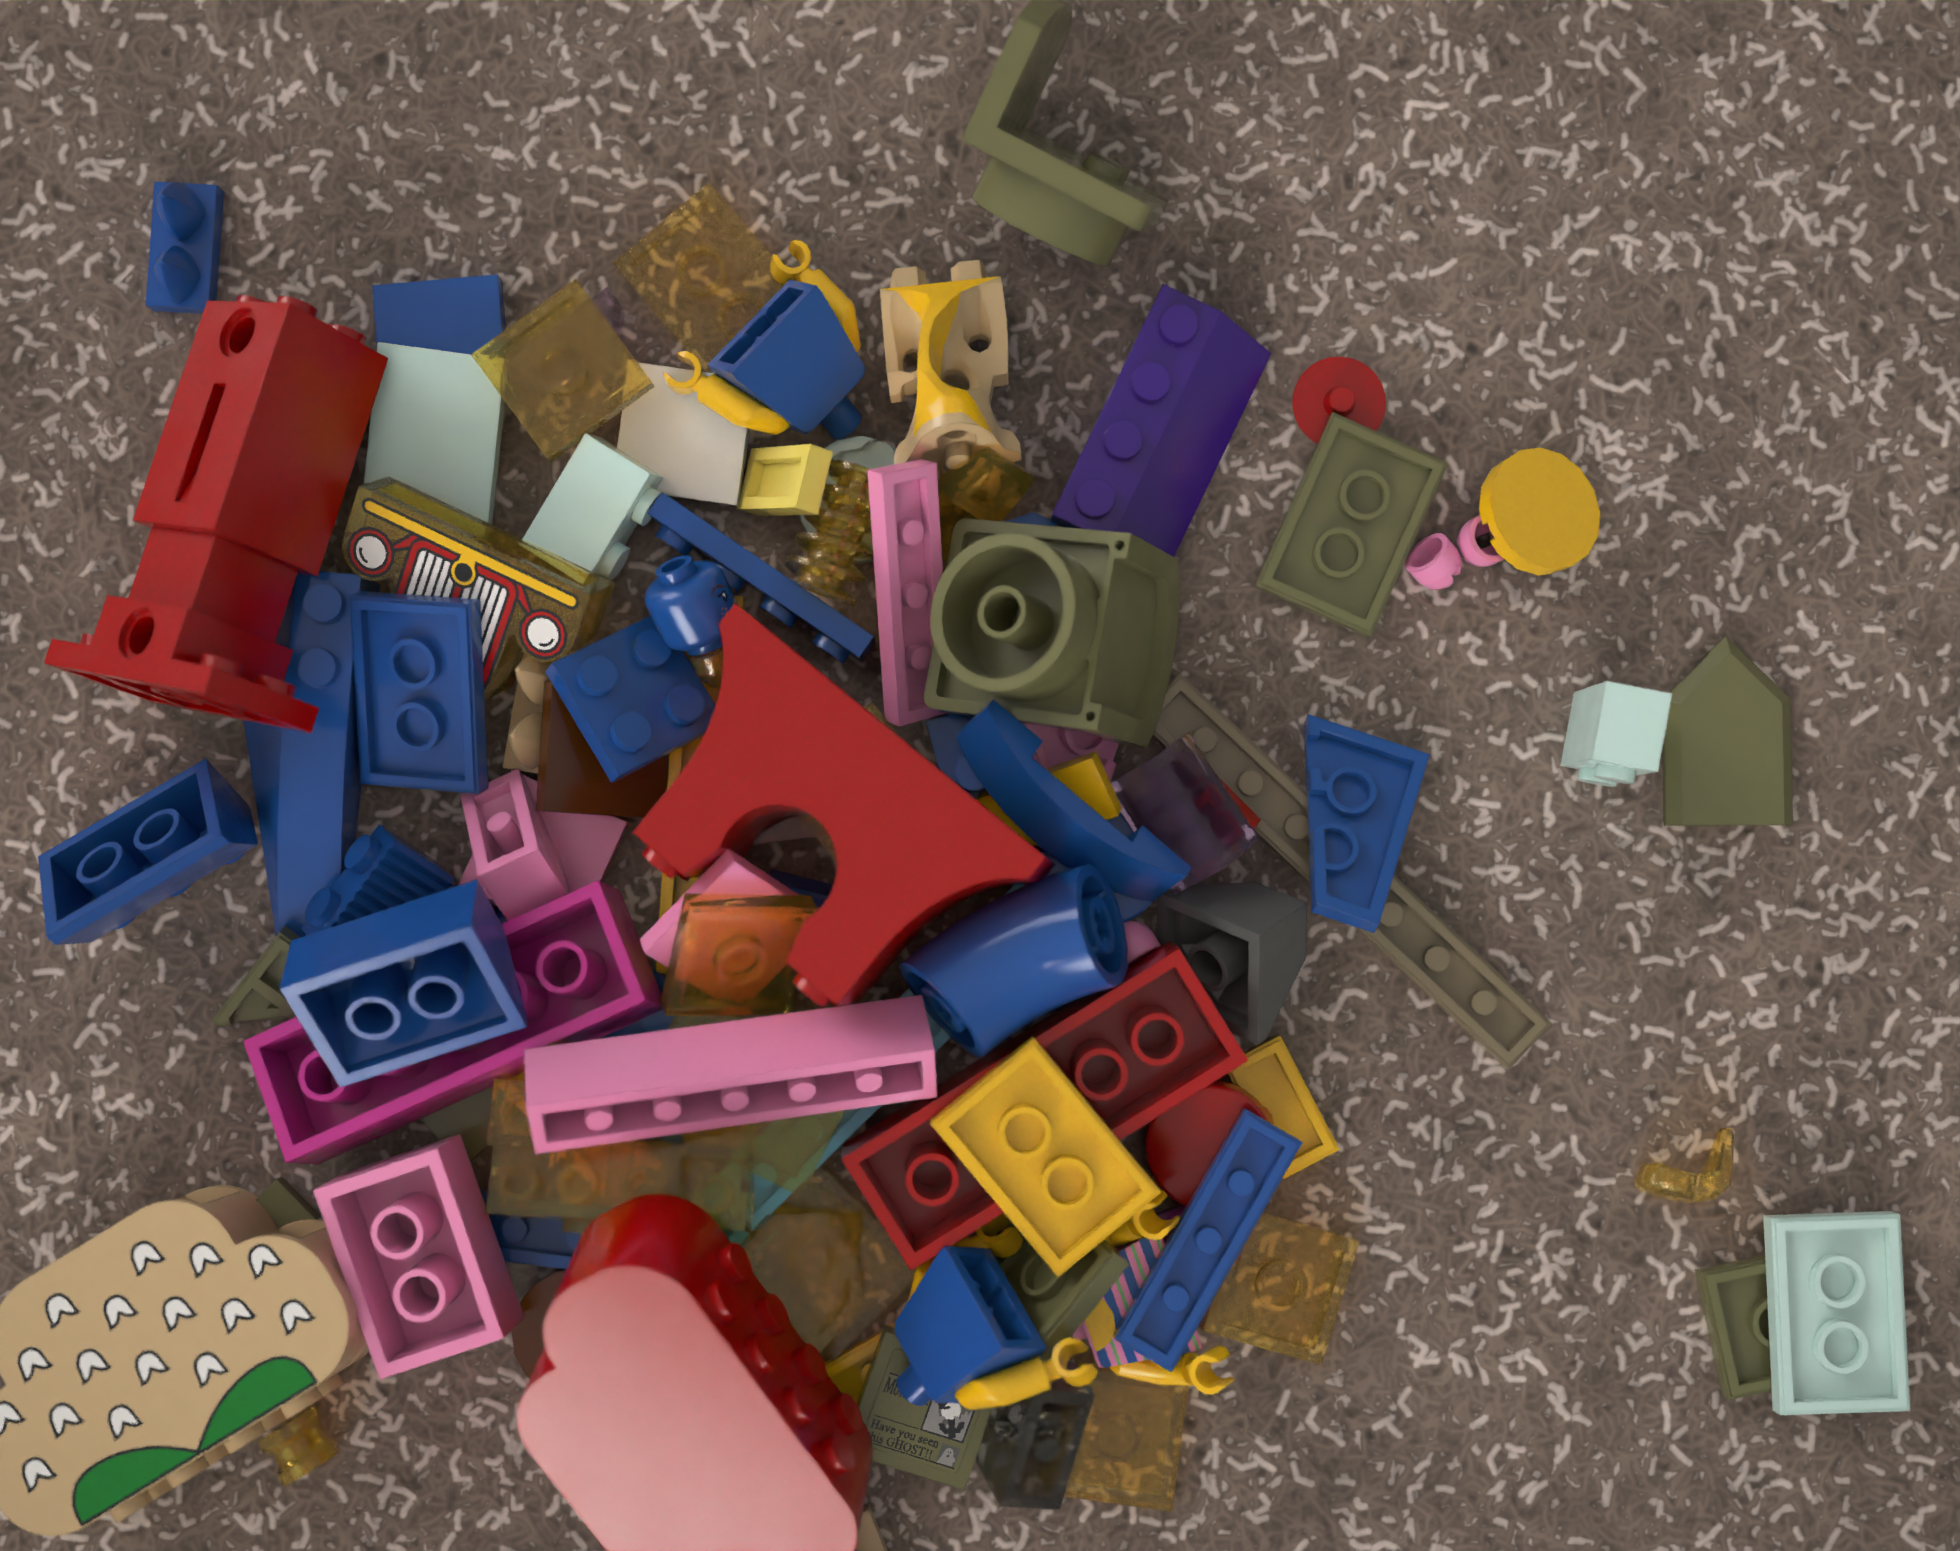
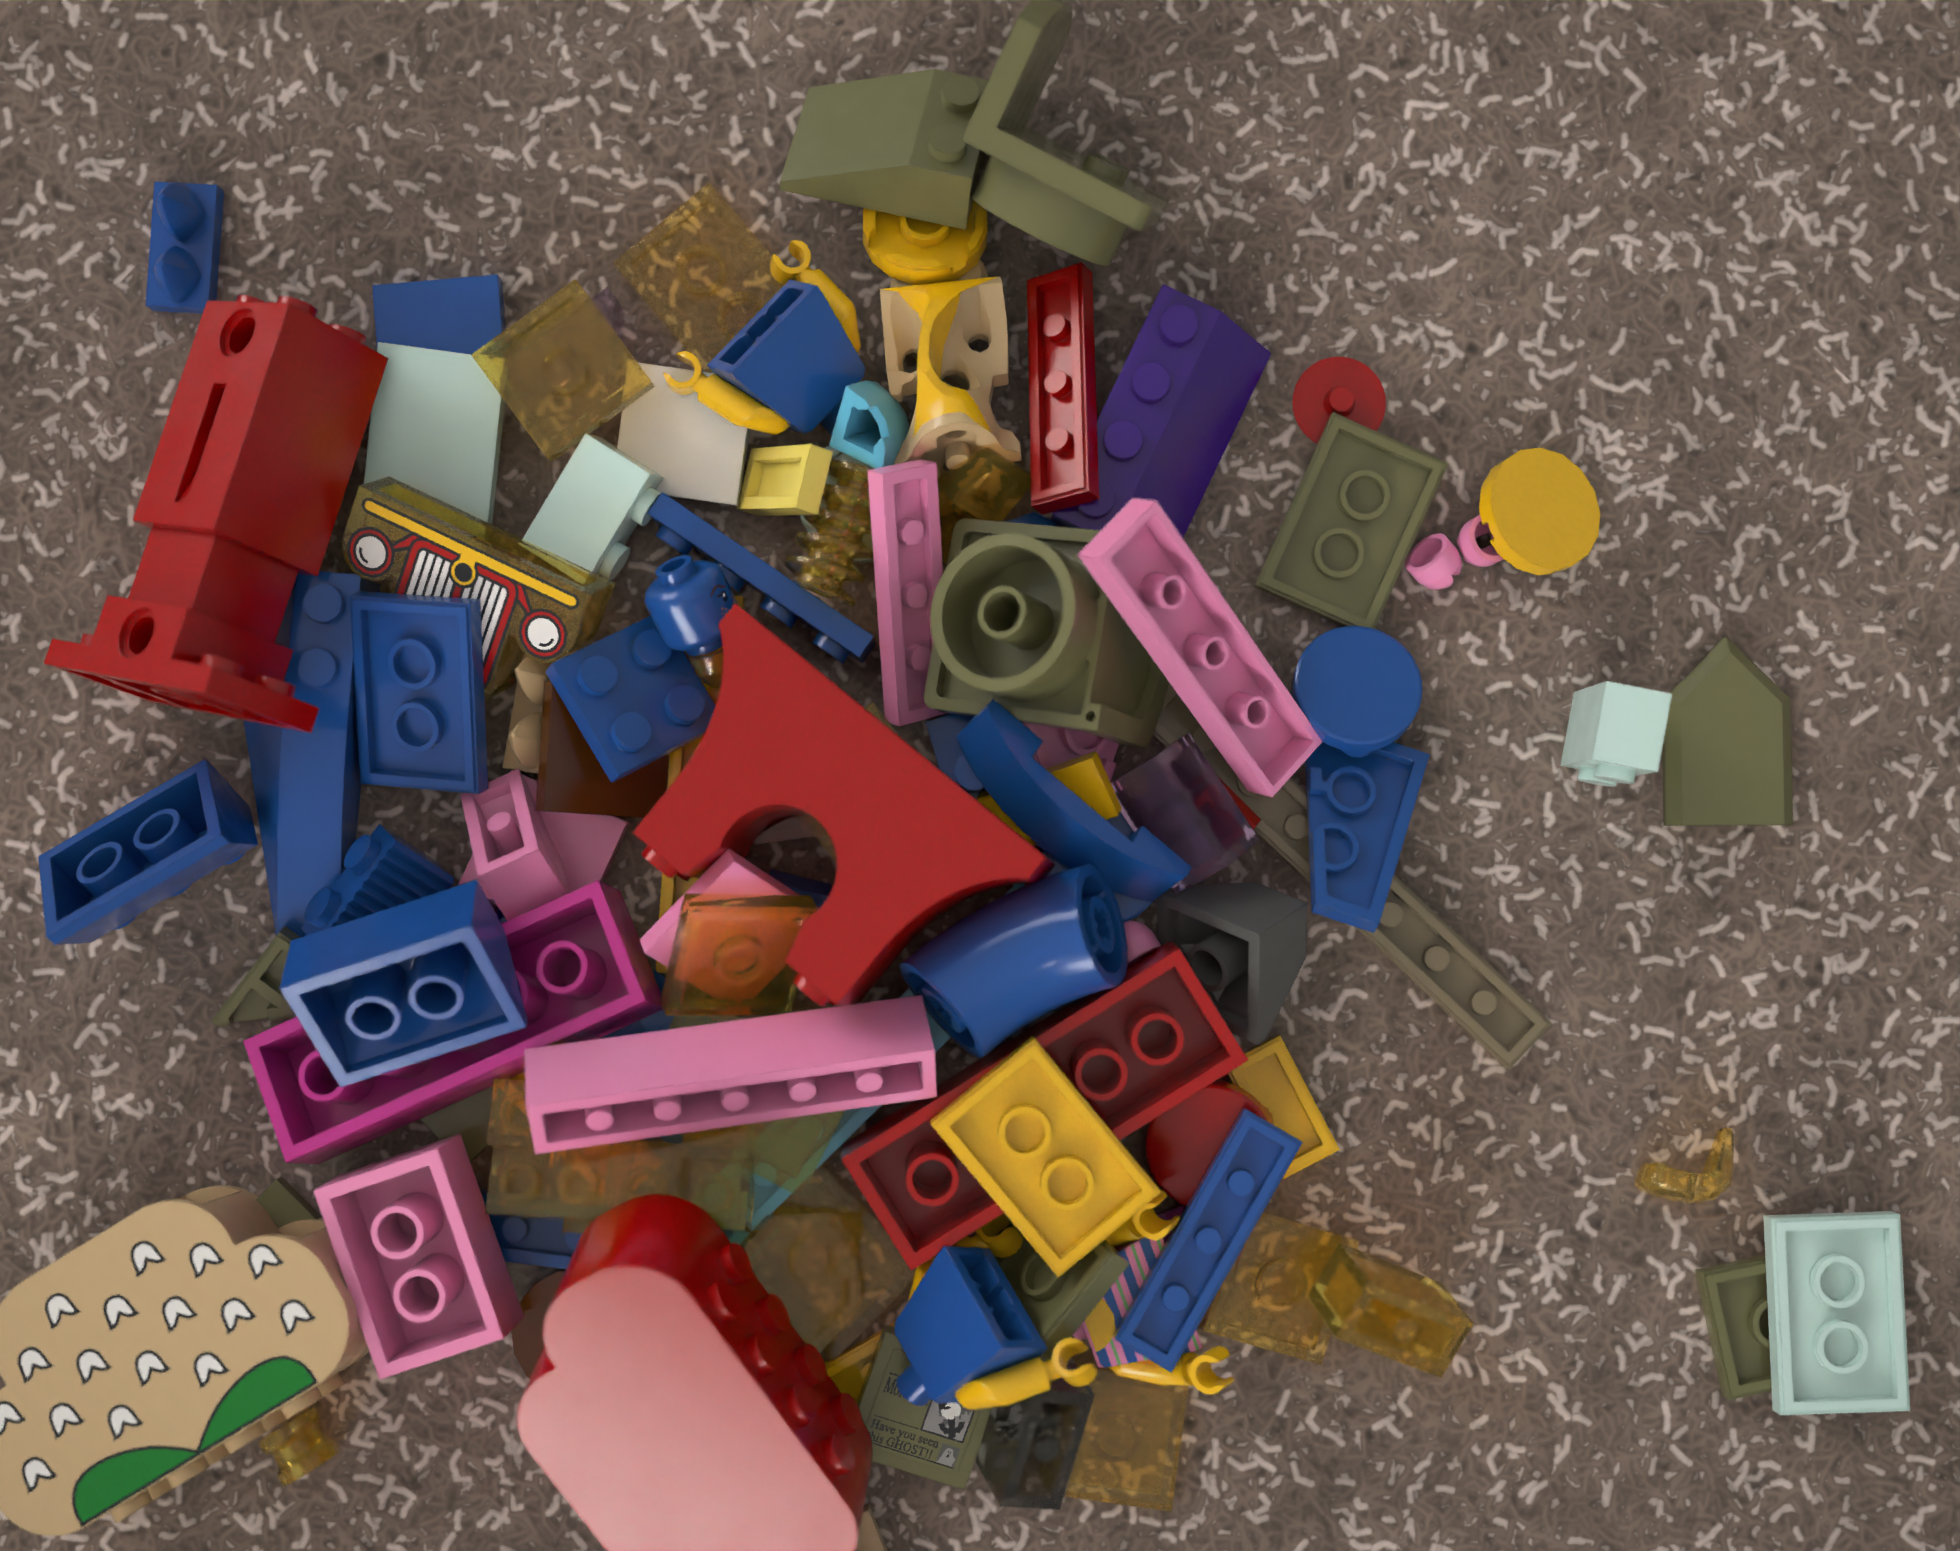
none -> olive slope [780,69,989,230]
none -> medium azure brick [829,380,910,468]
none -> yellow tile [863,201,988,285]
none -> red tile [1027,262,1099,515]
none -> bright pink piece [1078,498,1323,798]
none -> blue tile [1290,626,1423,758]
none -> clear yellow brick [1307,1243,1474,1378]

